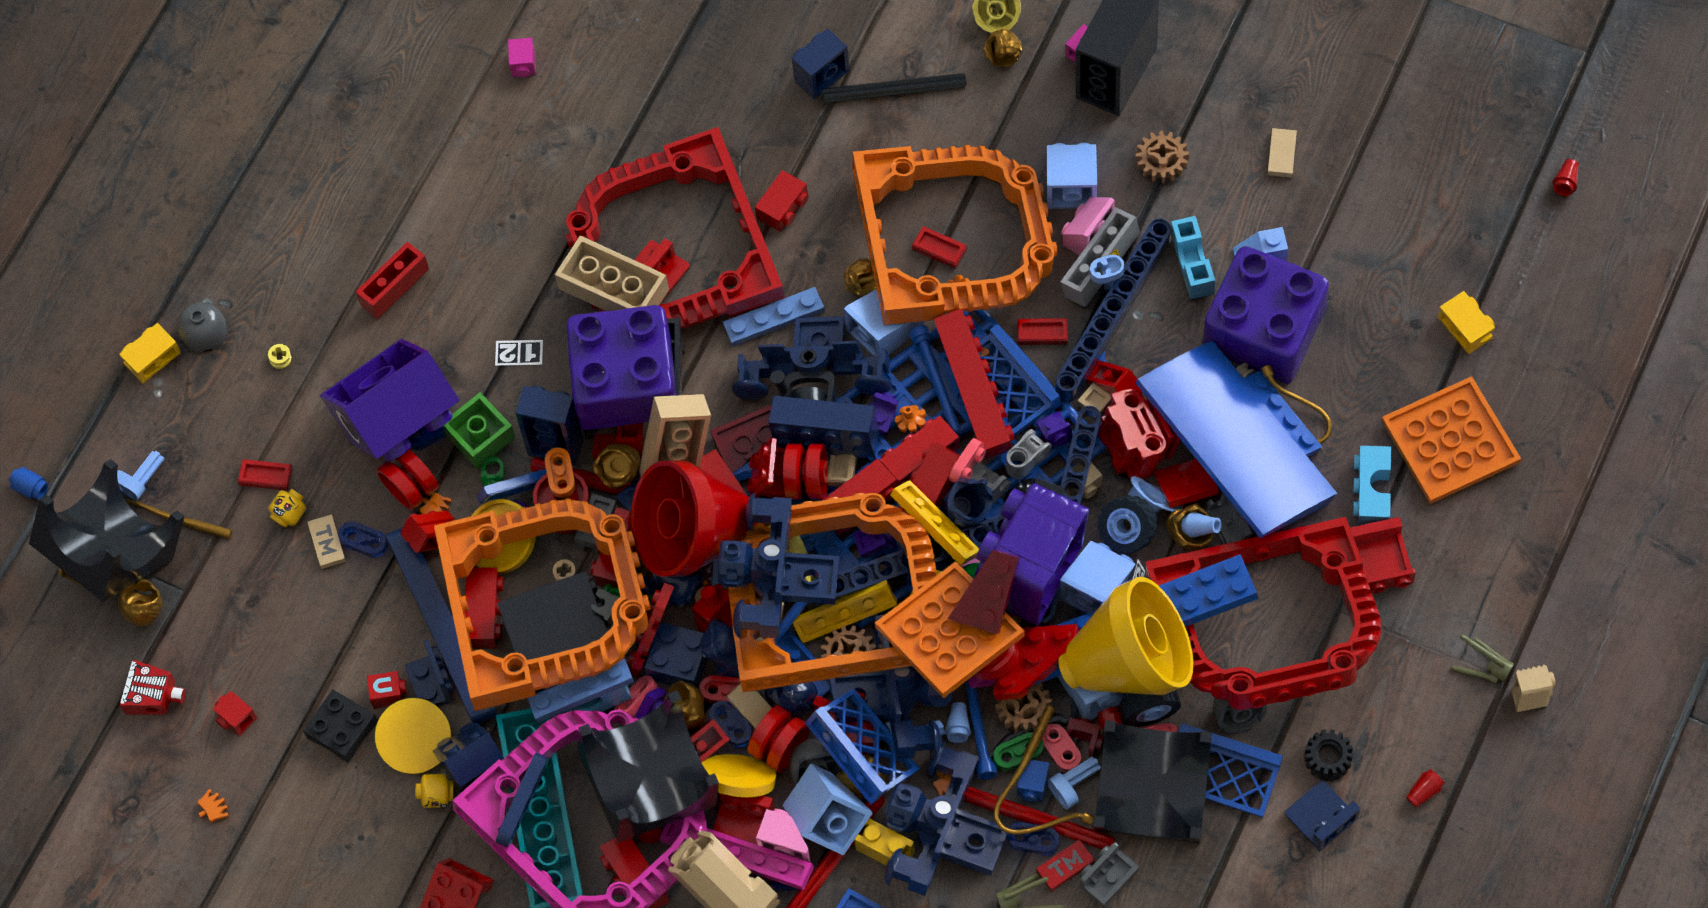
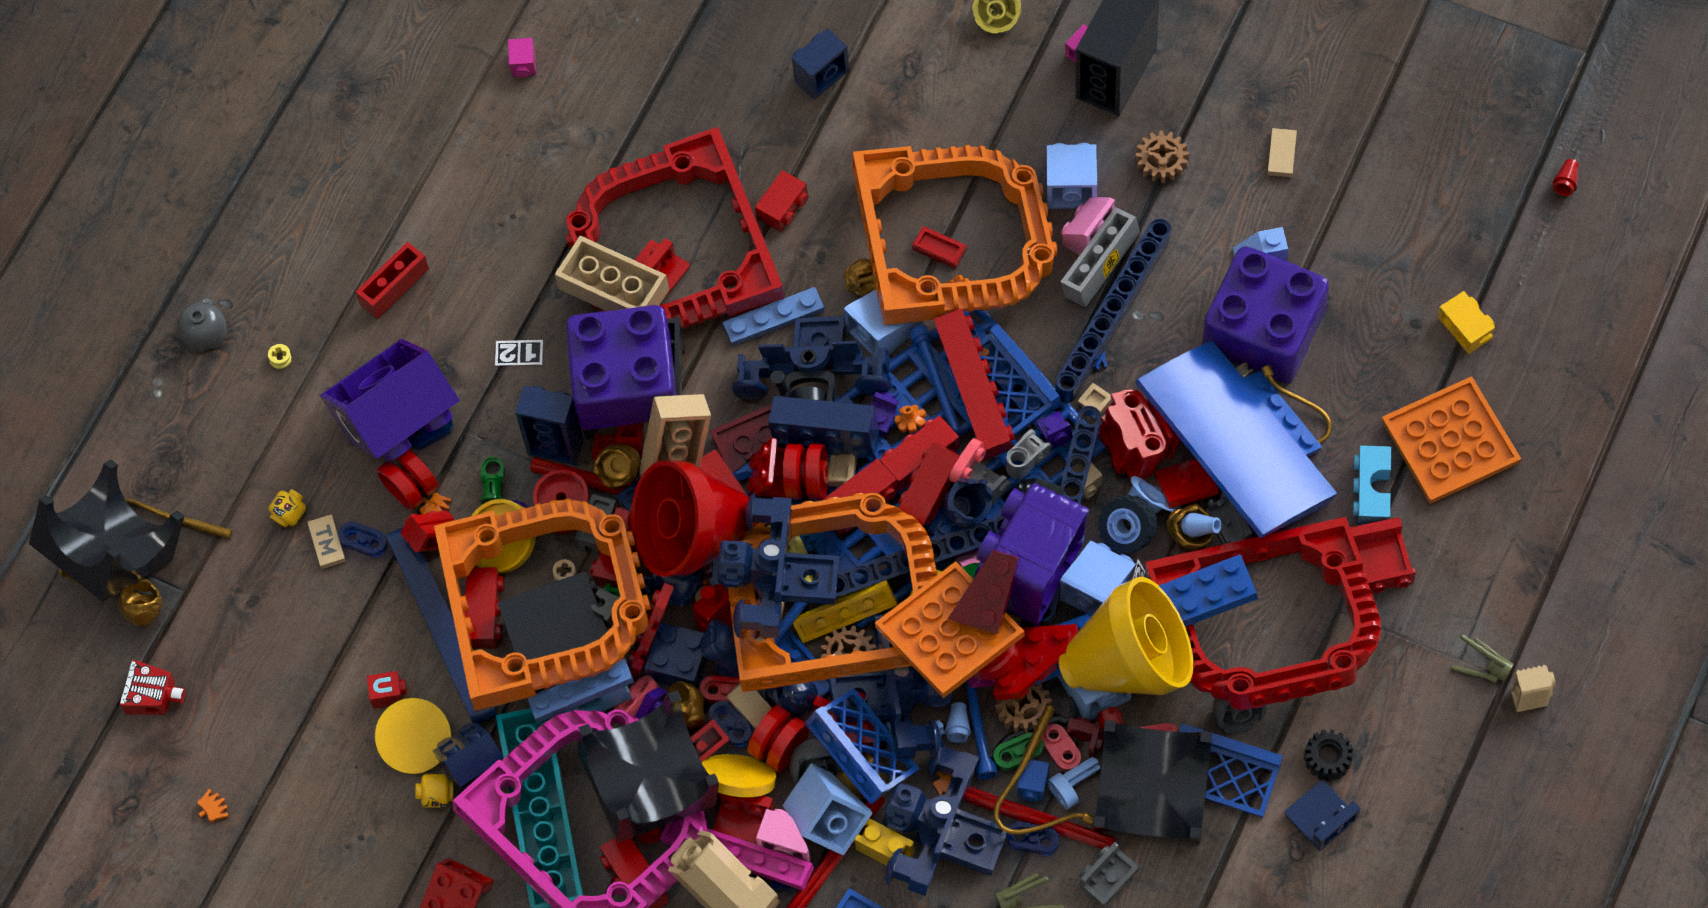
blue brick [9,467,49,500] -> none
light blue piece [117,451,164,501] -> none
yellow brick [119,323,181,384] -> none
red brick [213,691,257,737] -> none
red tile [237,459,293,491] -> none
black brick [303,689,378,763] -> none
dark blue bracket [405,639,453,707] -> none
bright green brick [442,392,516,469] -> none
blue tile [476,469,547,504] -> none
dark blue beam [496,752,549,848] -> none
orange plate [545,448,575,498] -> none
black axle [822,73,967,103] -> none
dark purple bracket [853,530,897,558] -> none
yellow plate [890,480,979,566] -> none
pearl gold piece [983,29,1023,67] -> none
red tile [1017,318,1068,345] -> none
red tile [1036,839,1095,892] -> none
red slope [1086,360,1142,395] -> none
light blue piece [1089,255,1124,291] -> none
black wheel [1120,690,1182,726] -> none
medium azure arch [1171,216,1215,300] -> none
red cone [1406,769,1445,808] -> none

